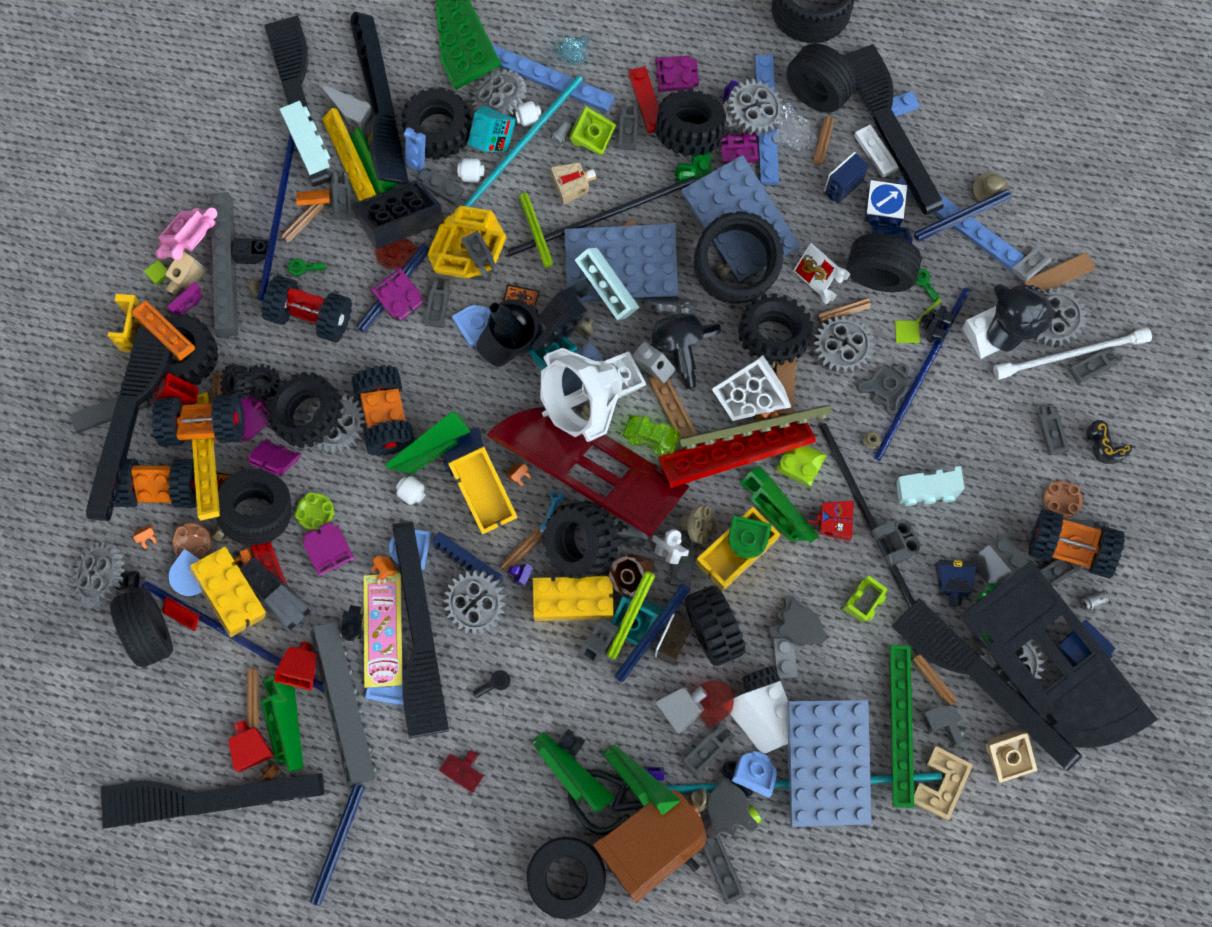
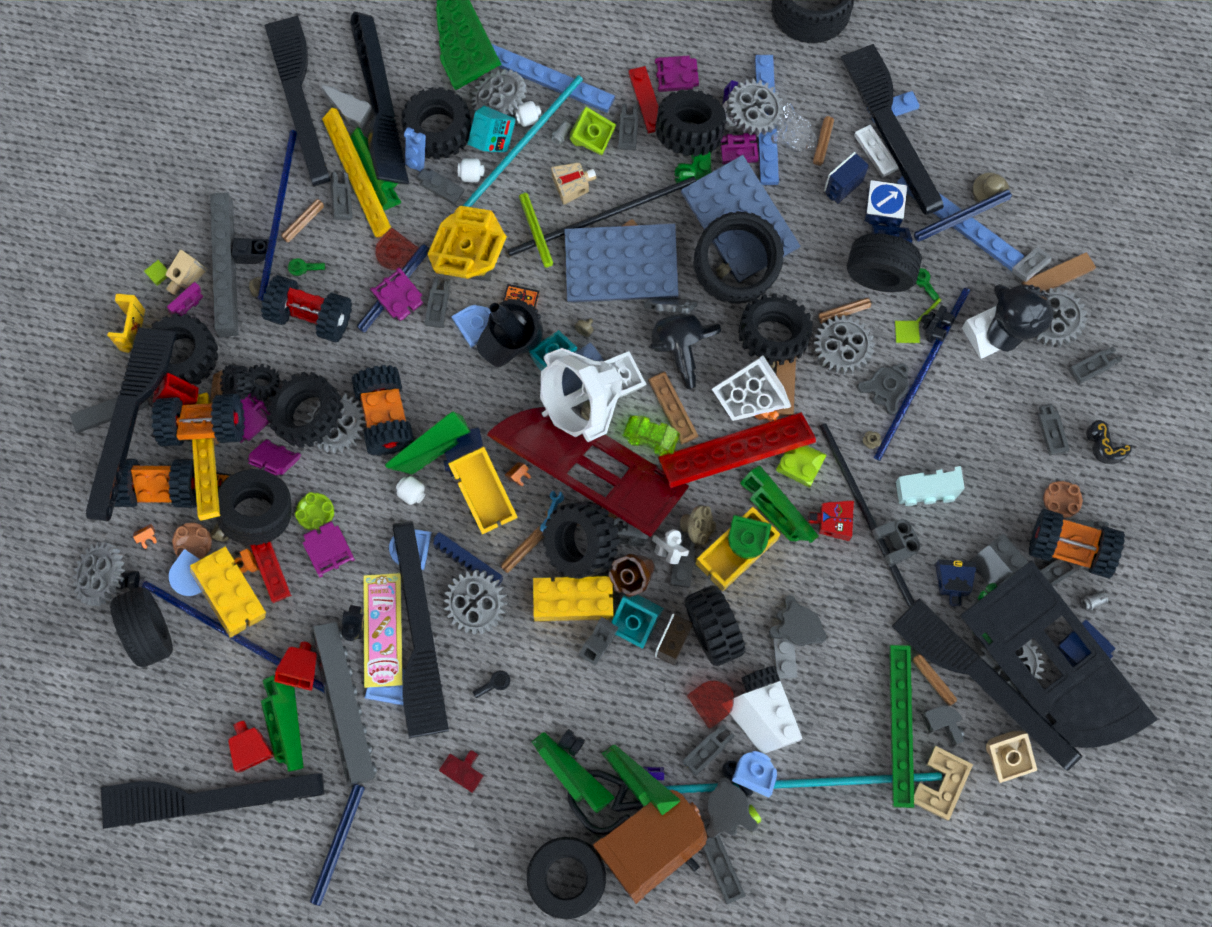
orange tile [131,300,195,361] -> none
bright pink brick [156,208,217,260] -> none
red tile [162,598,200,631] -> none
black piece [240,558,312,631] -> none
medium nougat axle [247,669,259,729] -> none
reddish brown plate [261,762,280,781] -> none
light aqua brick [280,101,330,175] -> none
orange piece [296,189,331,206] -> none
black slope [351,180,444,249] -> none
orange tile [371,556,398,579] -> none
dark grey hinge [461,231,498,278] -> none
dark purple tile [508,564,533,586] -> none
black bracket [532,278,592,352] -> none
clear light blue hair [557,35,589,65] -> none
light aqua brick [575,248,640,320] -> none
lime axle [607,571,655,659] -> none
dark blue axle [615,583,691,682] -> none
light grey torso [633,342,676,384] -> none
light grey torso [656,686,707,734] -> none
olive plate [679,405,832,449] -> none
dark tan tile [688,788,709,812] -> none
black tyre [787,43,856,113] -> none
sand blue plate [787,700,871,827] -> none
white flag [793,243,850,304] -> none
lime window [842,575,888,623] -> none
white hose [993,327,1152,380] -> none

